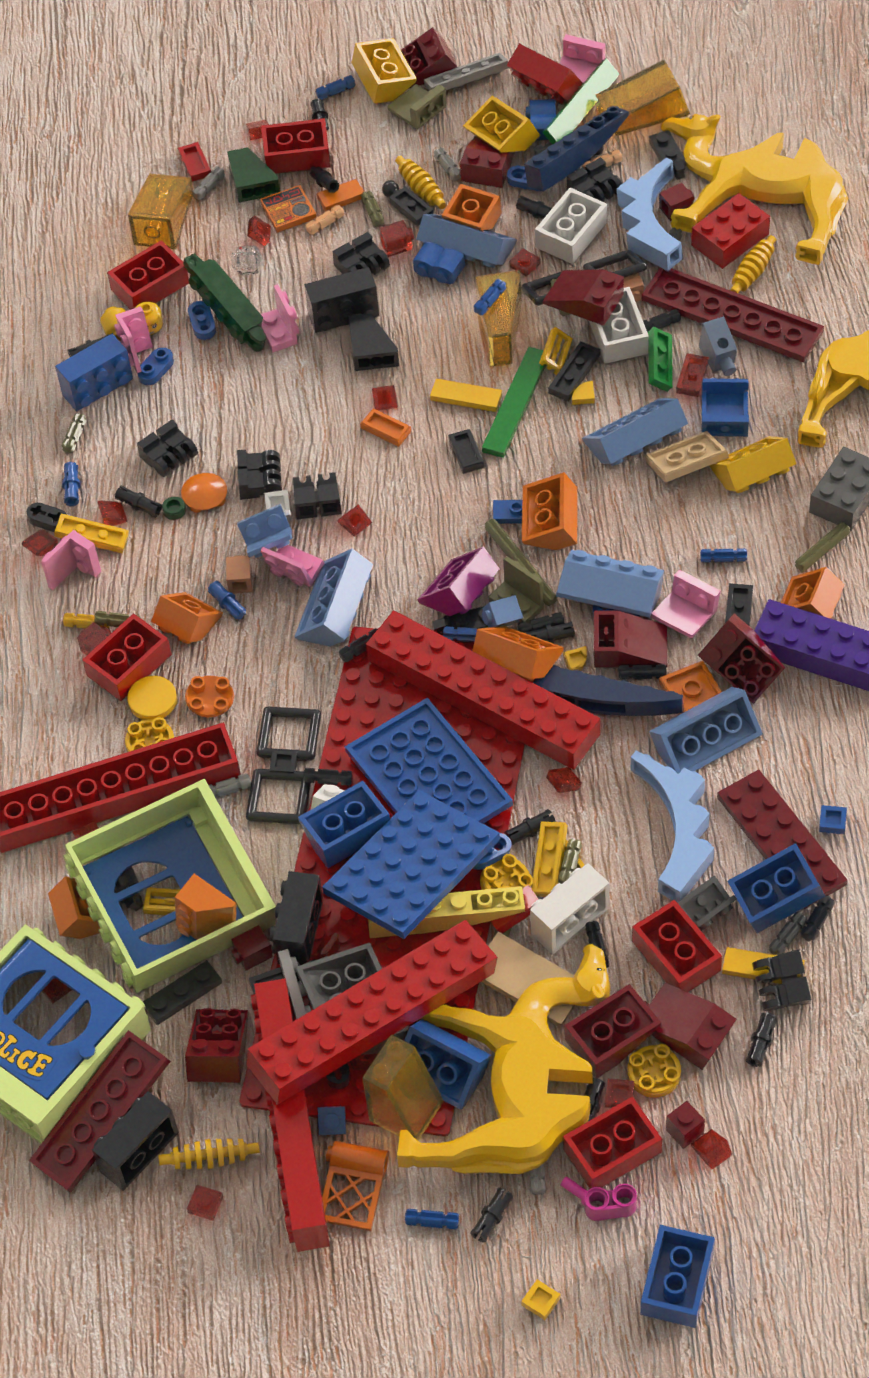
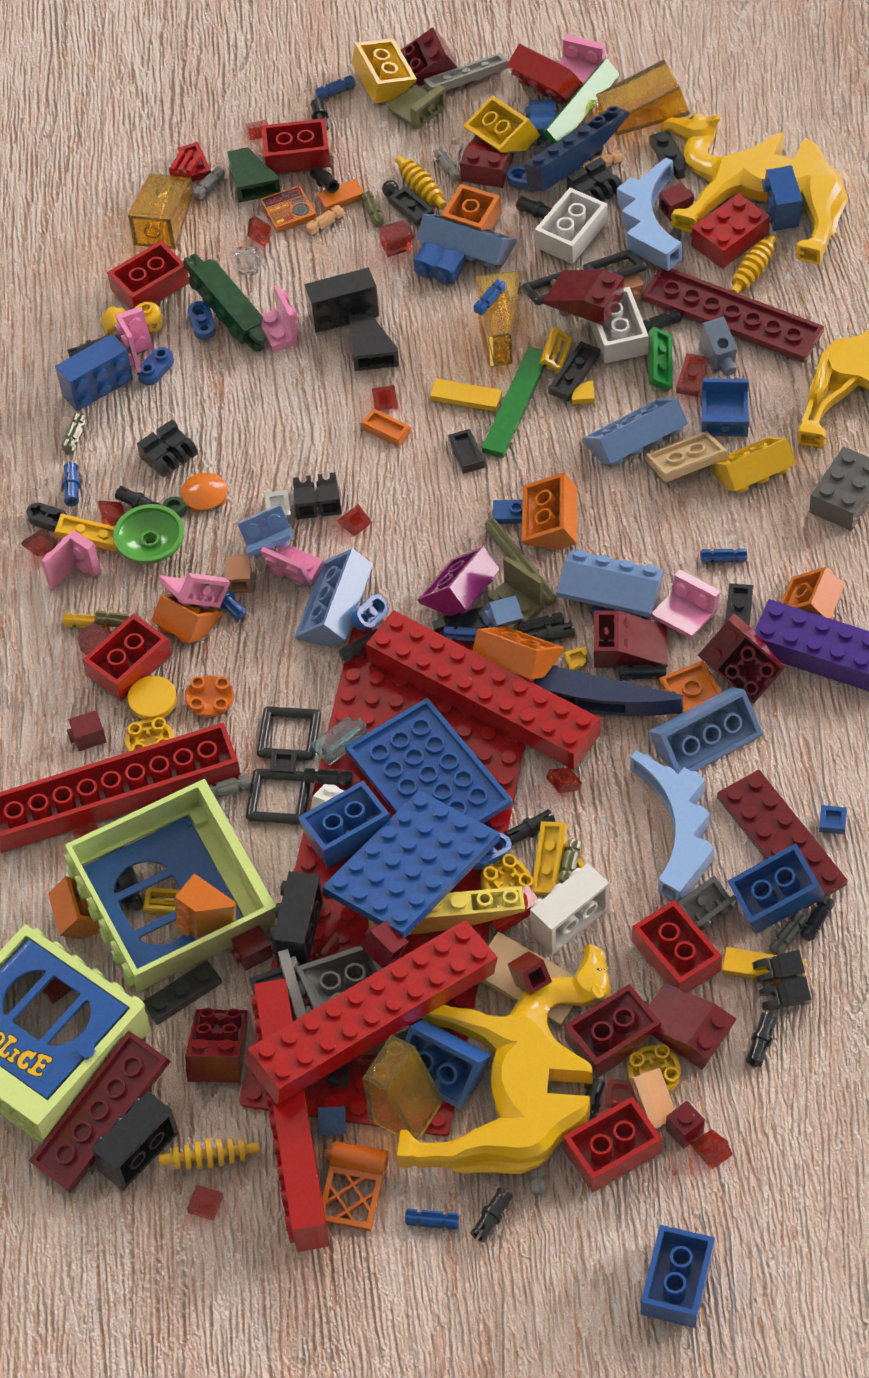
black legs [237,450,282,500] -> none
black legs [332,232,390,275] -> none
clear red plate [509,248,540,277] -> none
yellow plate [521,1279,561,1320] -> none
dark pink beam [560,1176,637,1221] -> none
black axle [585,921,609,968] -> none
olive axle [795,522,850,572] -> none
none -> dark red brick [67,710,107,751]
none -> bright green dish [113,504,184,564]
none -> bright pink bracket [159,573,230,608]
none -> red tile [169,149,202,178]
none -> clear light blue panel [311,717,367,765]
none -> plate [352,594,389,632]
none -> dark red brick [361,920,408,969]
none -> dark red brick [507,951,552,995]
none -> light nougat panel [629,1068,675,1129]
none -> blue brick [762,165,803,231]

